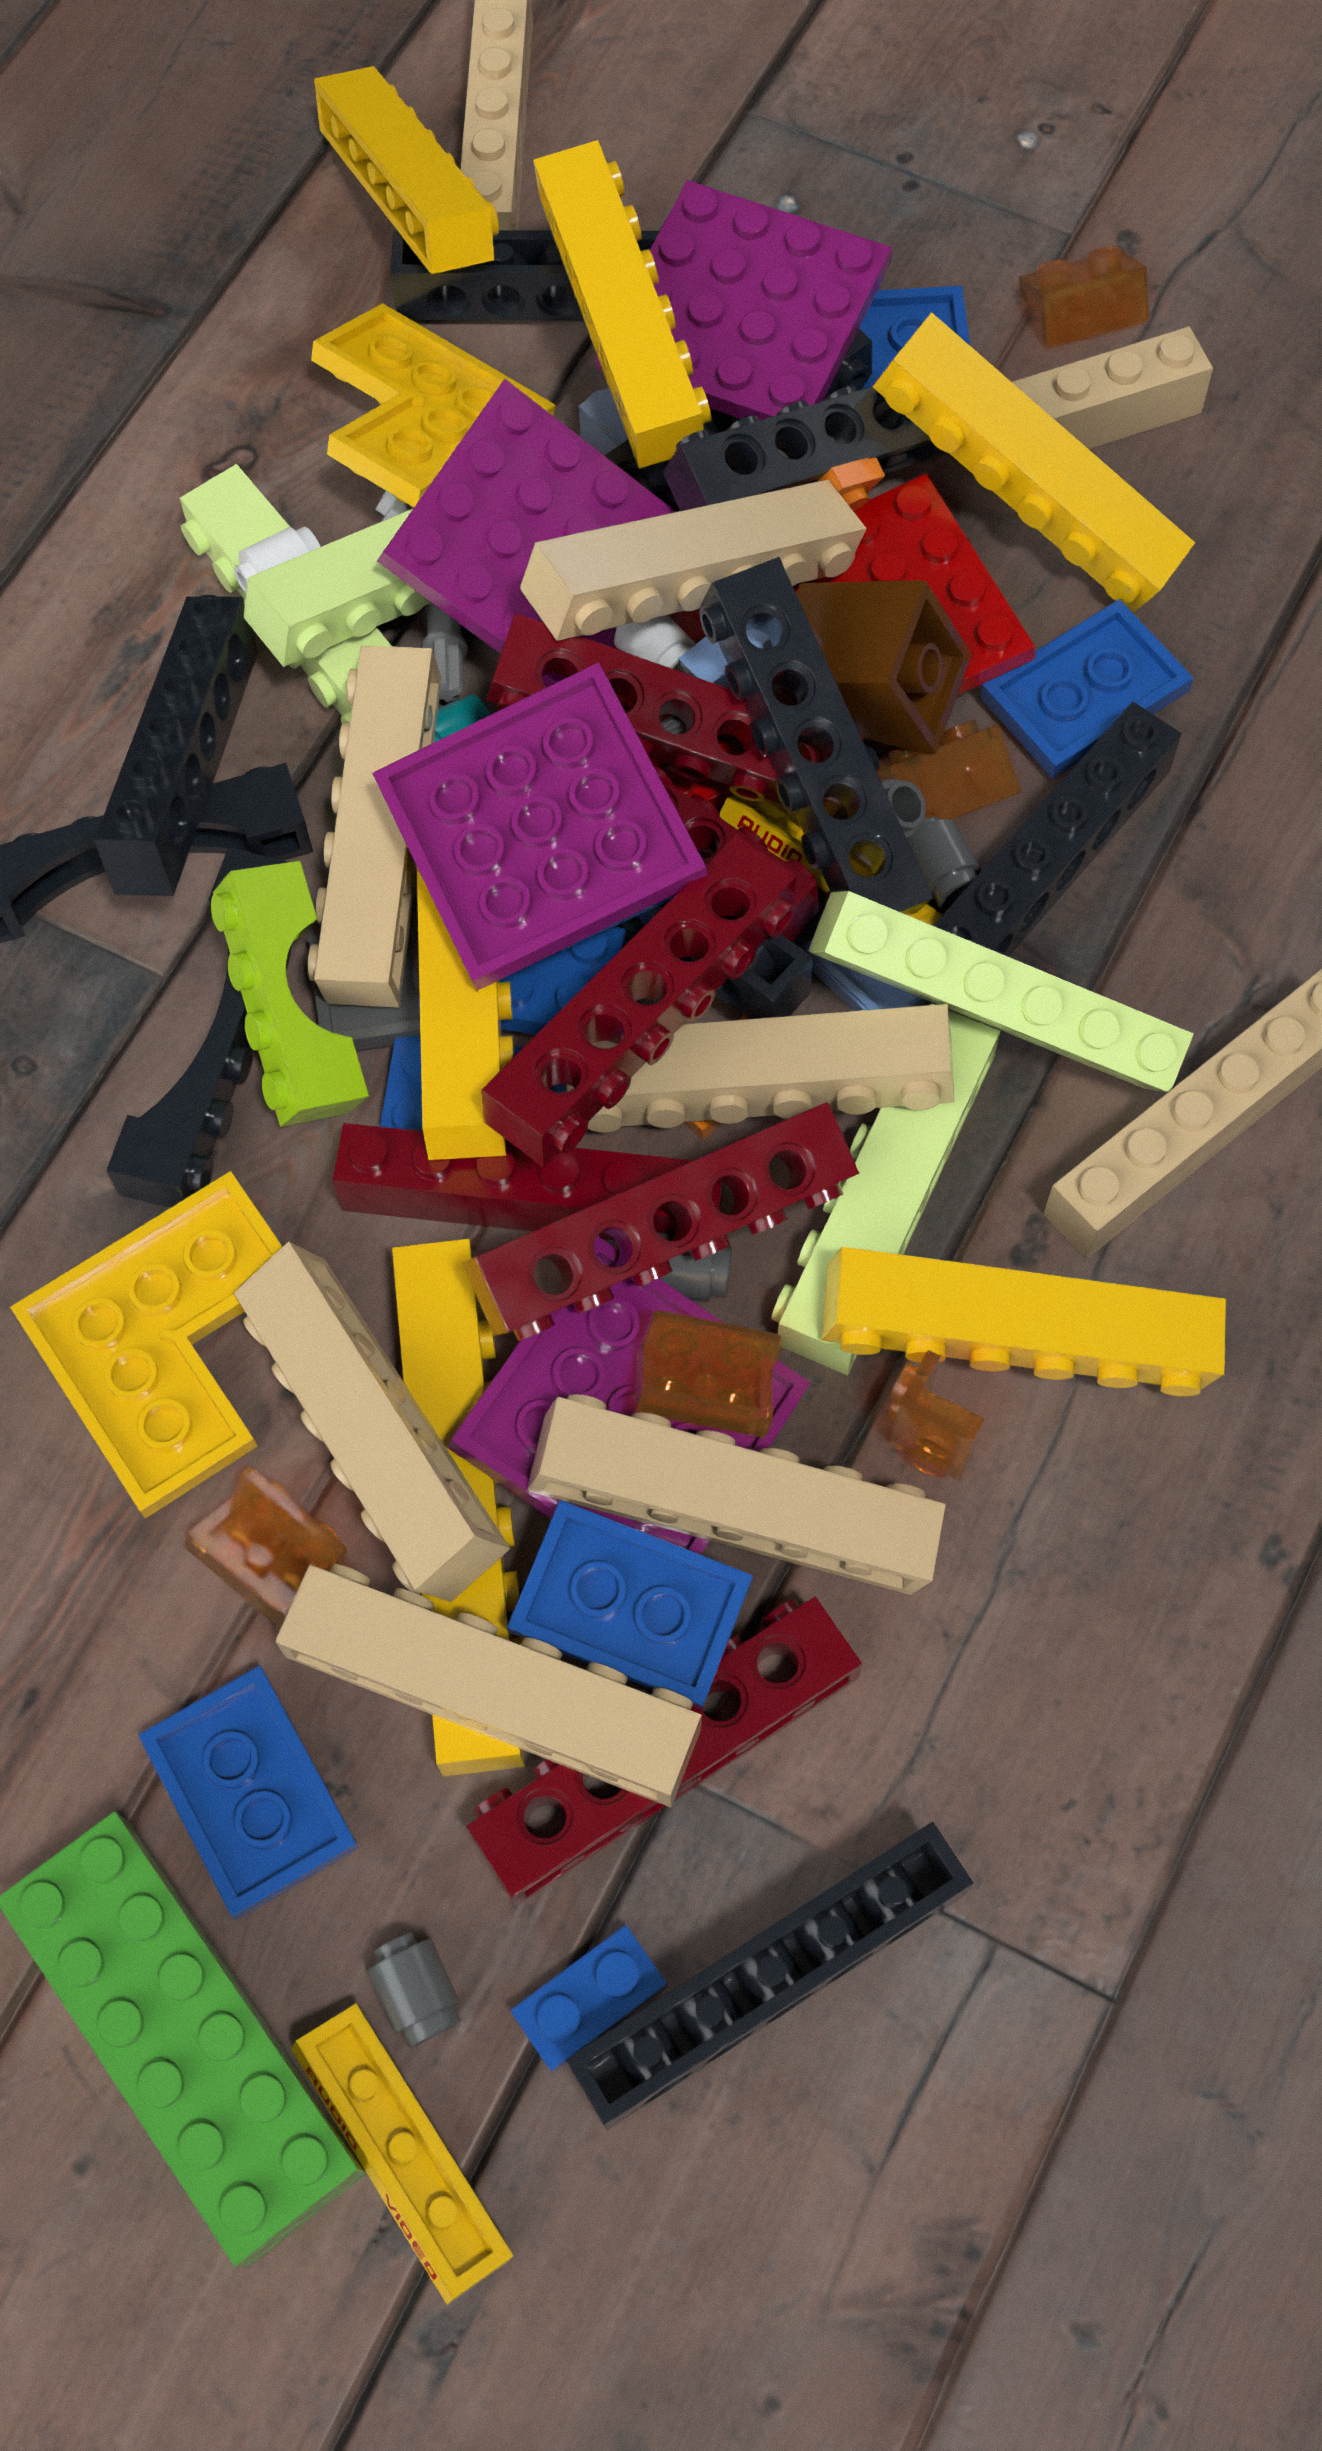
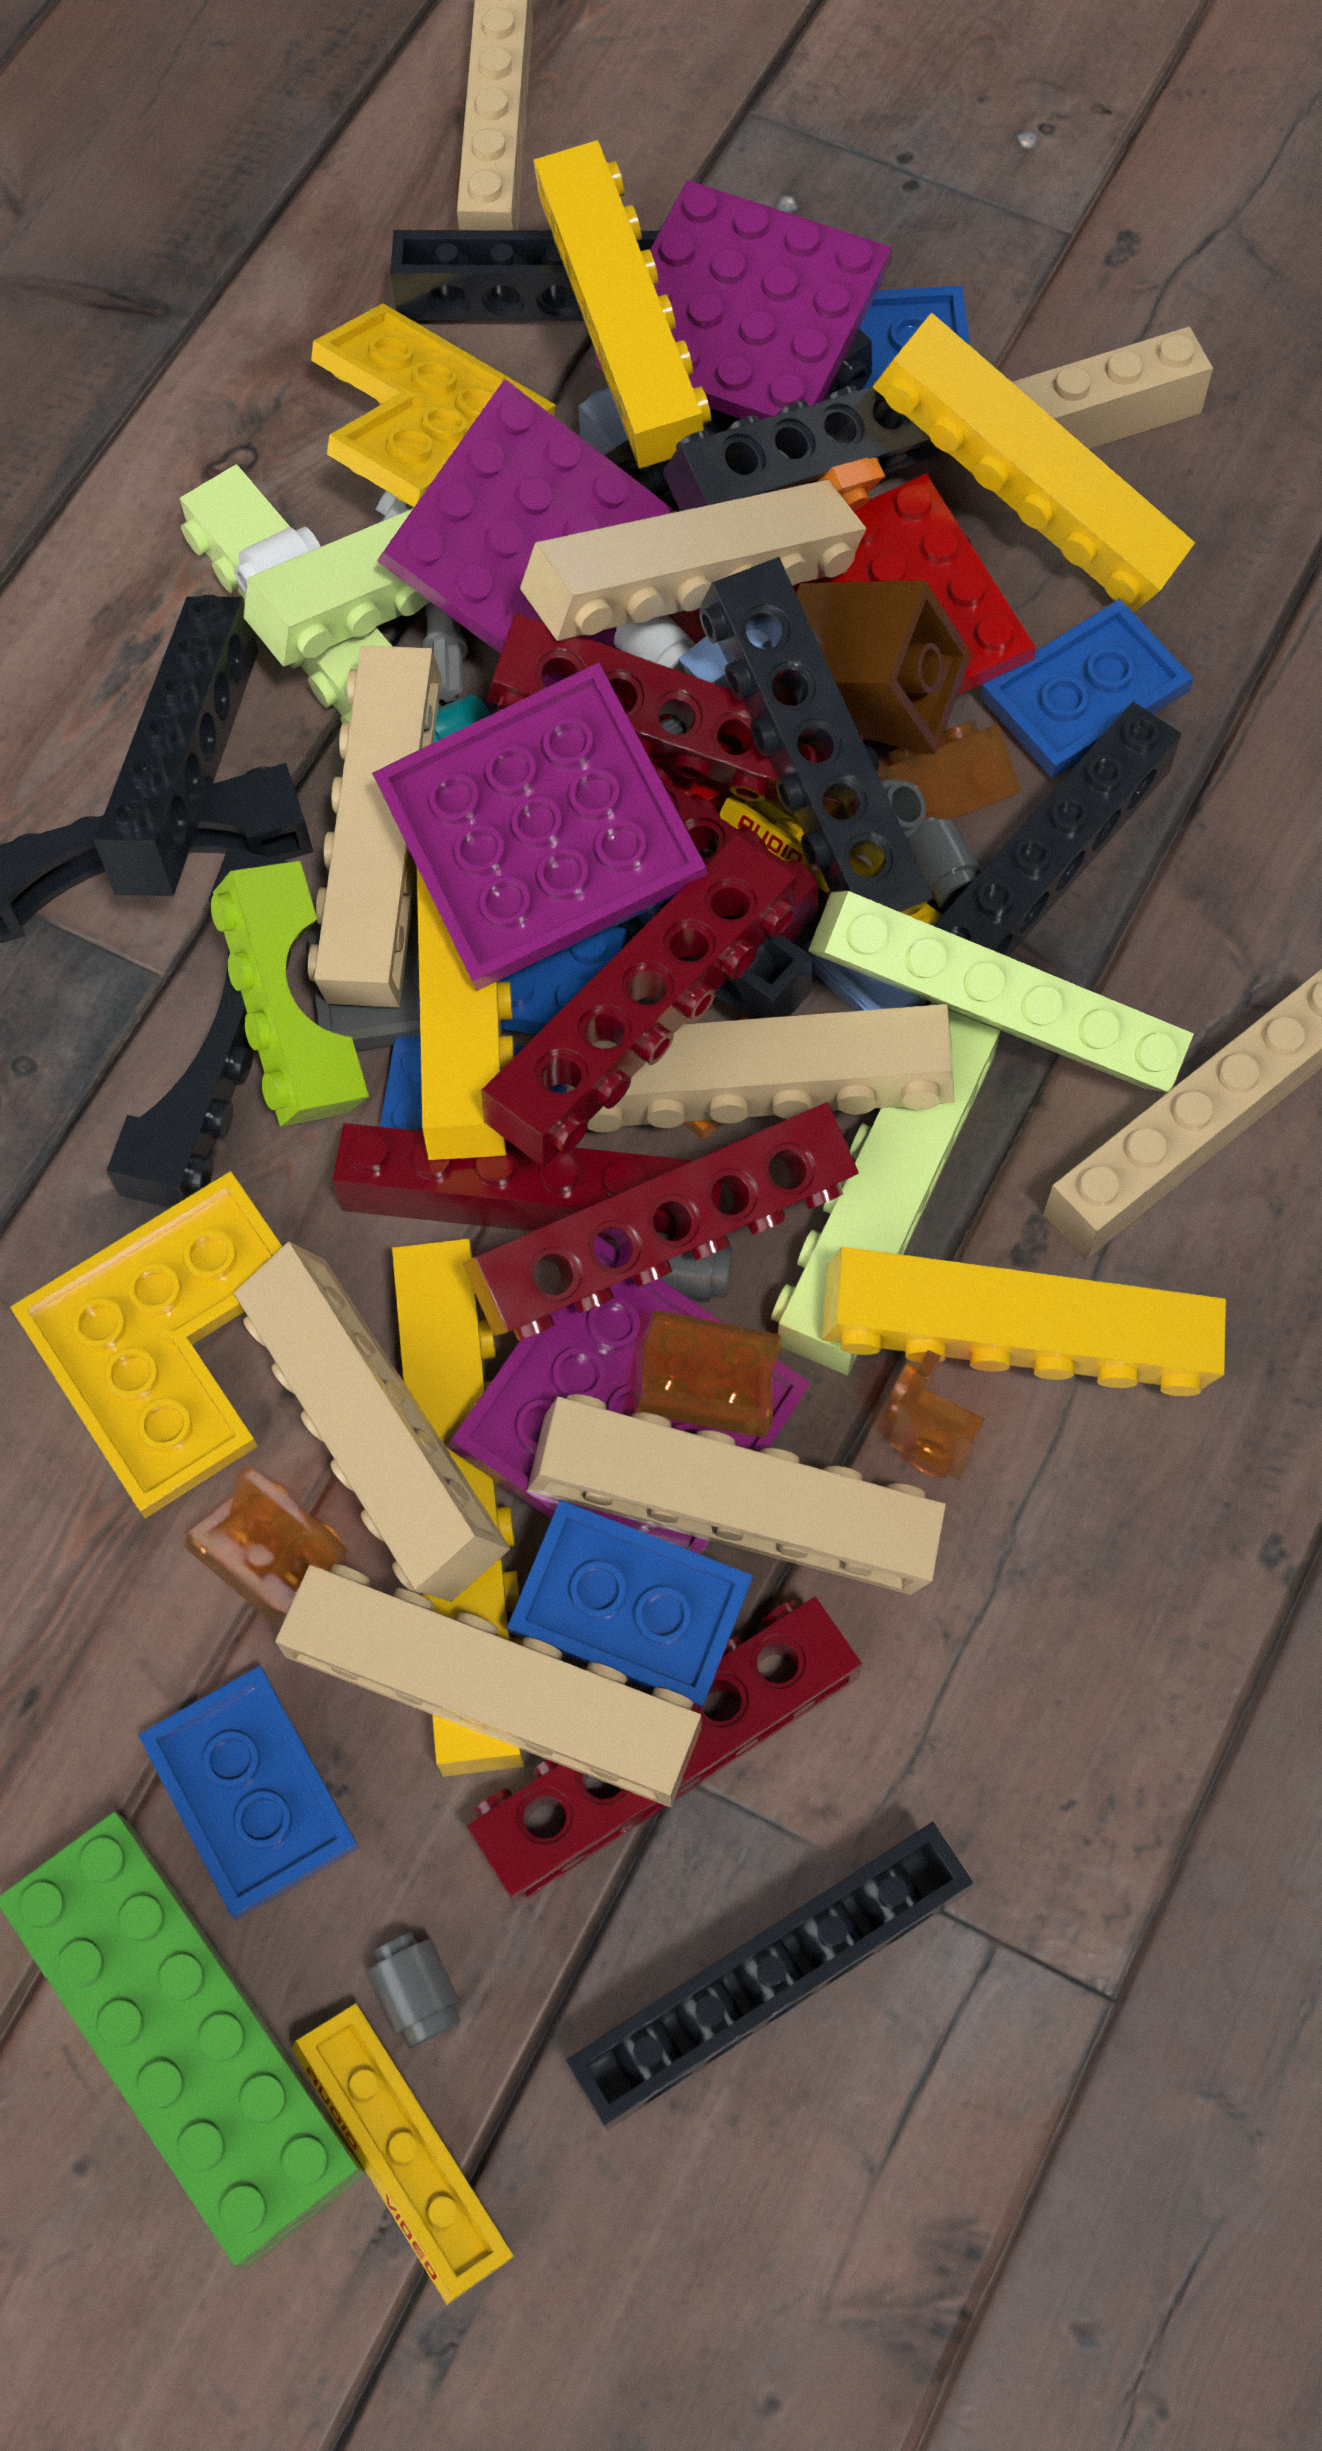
yellow brick [314,66,499,275] -> none
blue plate [510,1925,668,2073] -> none
clear orange bracket [1019,246,1149,347] -> none

